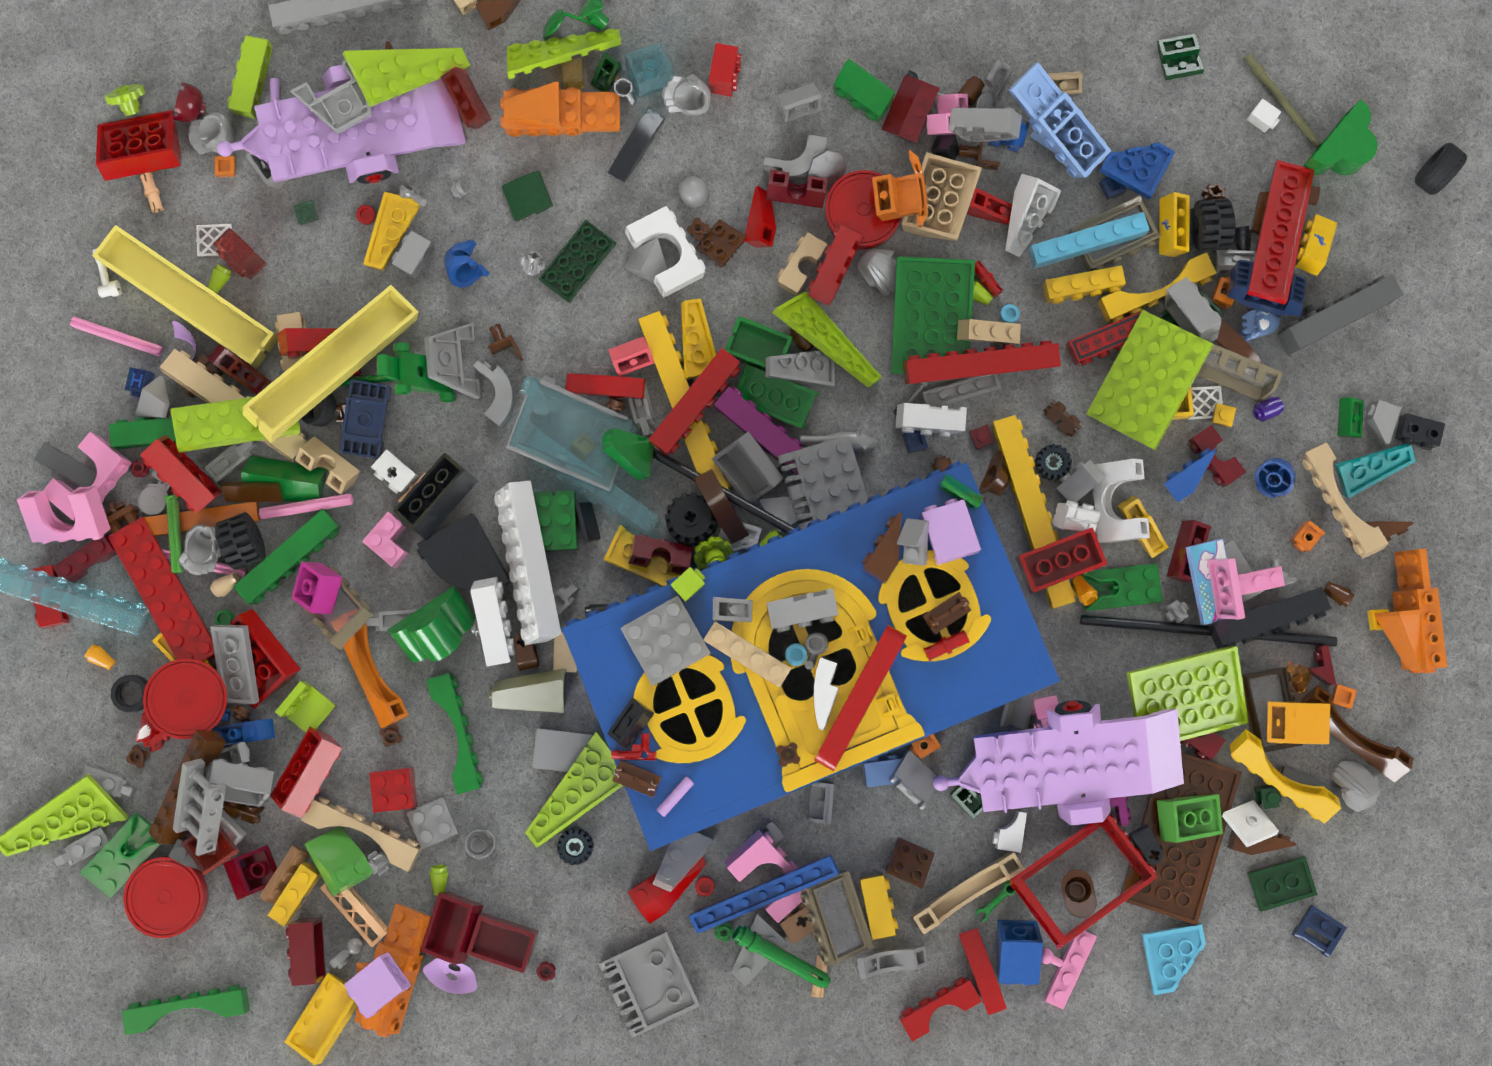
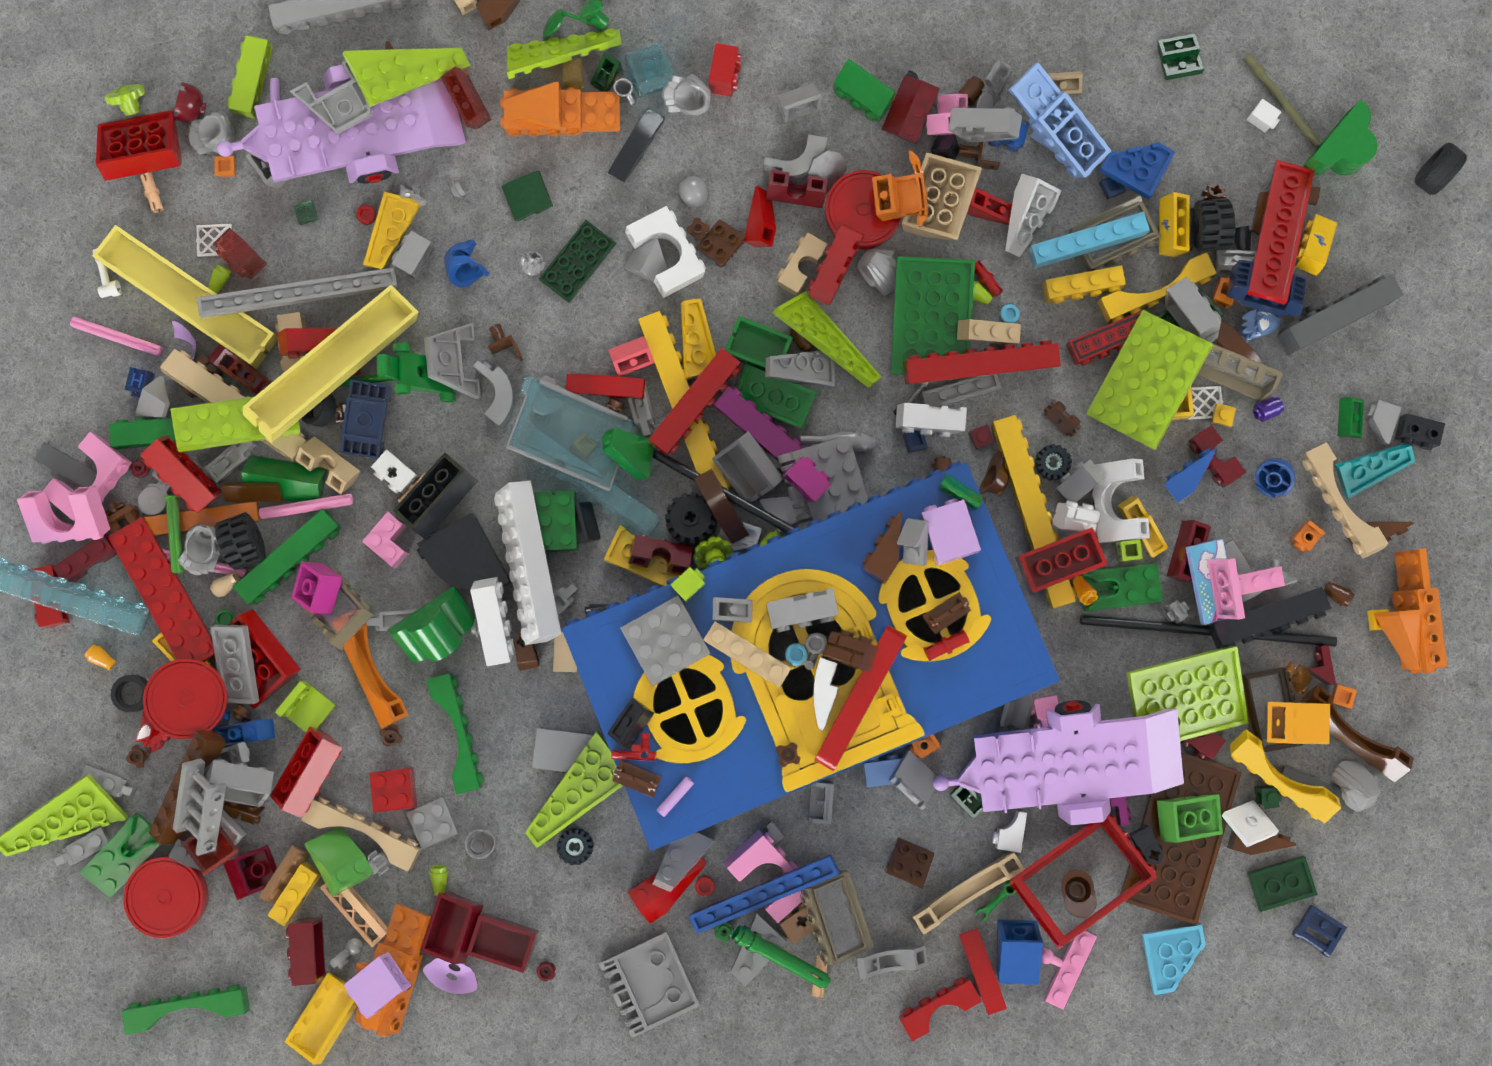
slope [489,669,566,713] -> none
yellow brick [859,873,898,940] -> none
none -> light grey plate [197,268,398,318]
none -> dark pink brick [782,456,832,503]
none -> reddish brown brick [823,629,878,672]
none -> lime brick [1116,539,1143,562]

